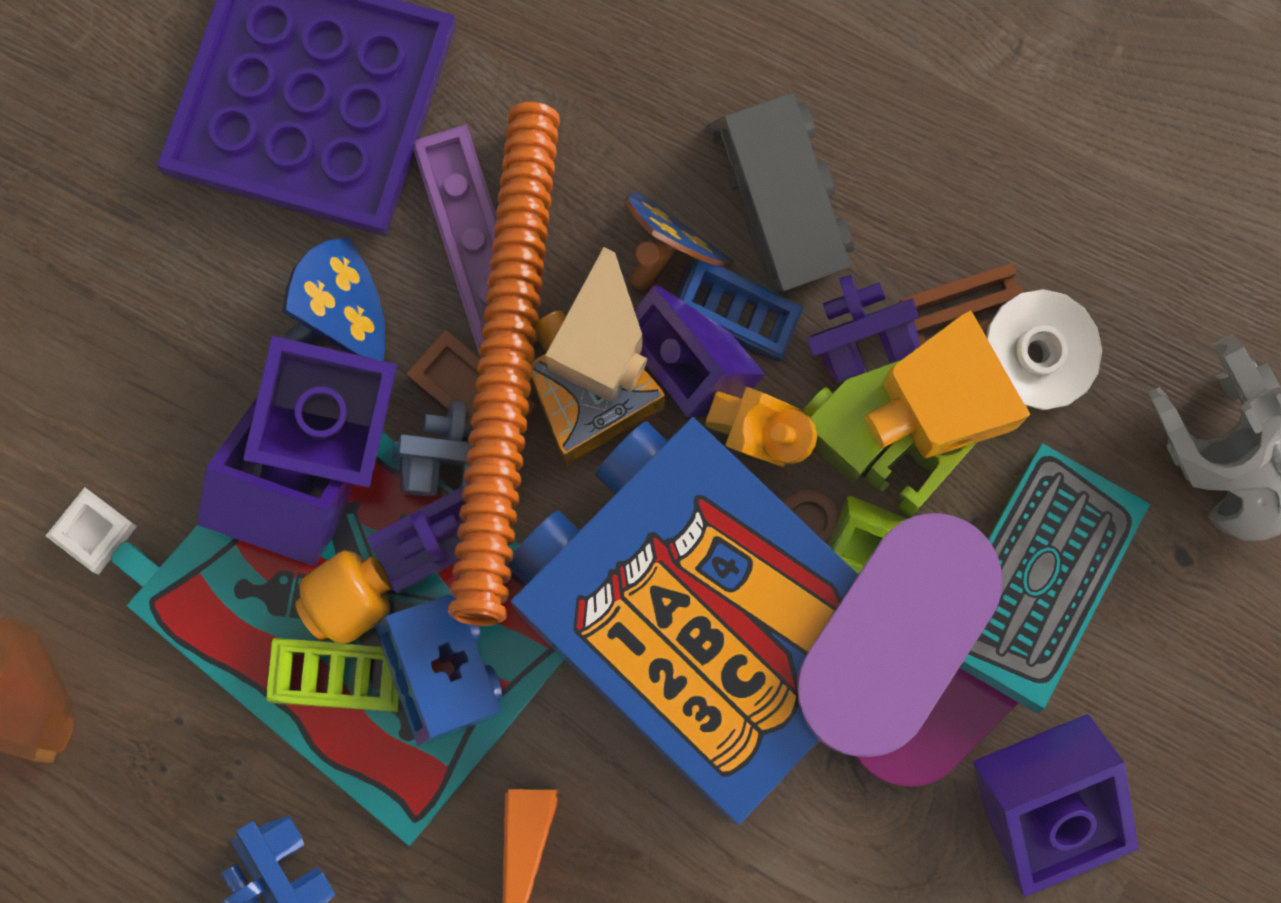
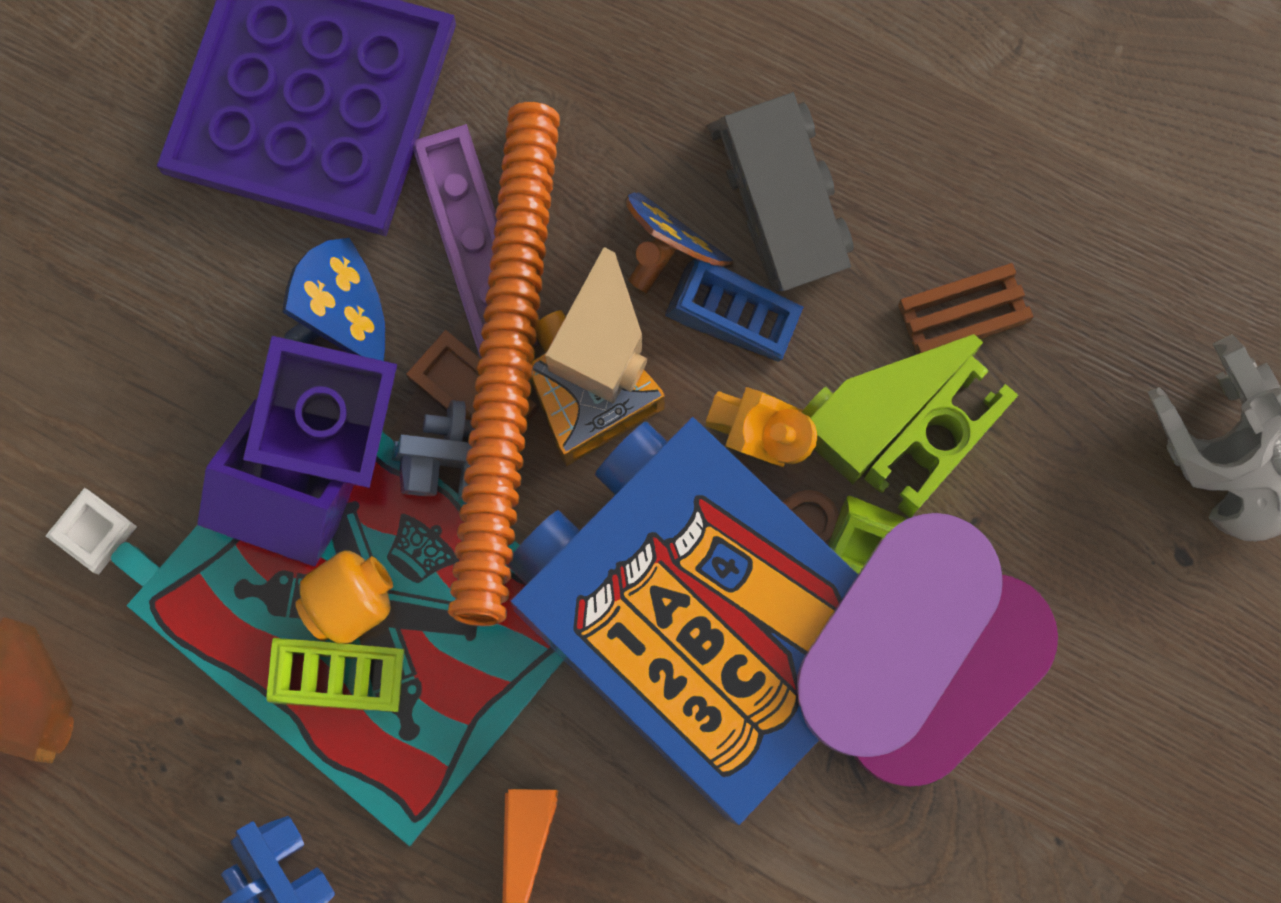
dark purple hips [367,484,468,594] -> none
blue brick [375,594,502,746] -> none
dark purple slope [634,286,765,417] -> none
dark purple hips [807,274,919,383] -> none
light orange torso [864,310,1031,458] -> none
tile [960,443,1150,714] -> none
dark purple slope [972,714,1139,897] -> none
white dish [986,289,1102,410] -> none

